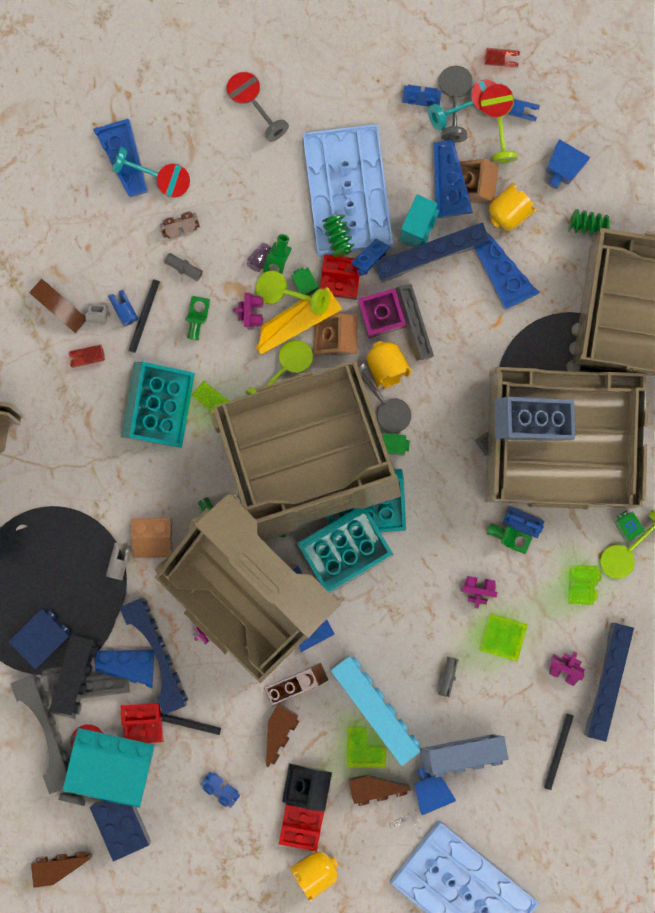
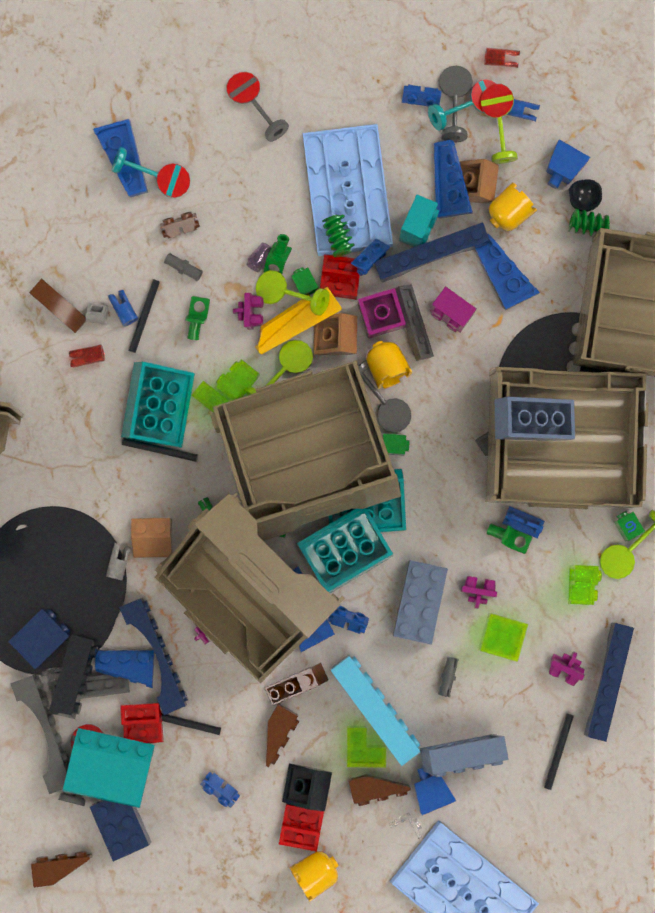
none -> black bar [122,438,198,462]
none -> clear neon green brick [216,359,260,401]
none -> blue hinge [328,606,369,634]
none -> sand blue brick [393,560,448,645]
none -> magenta brick [430,286,477,333]
none -> black helmet [569,179,602,212]

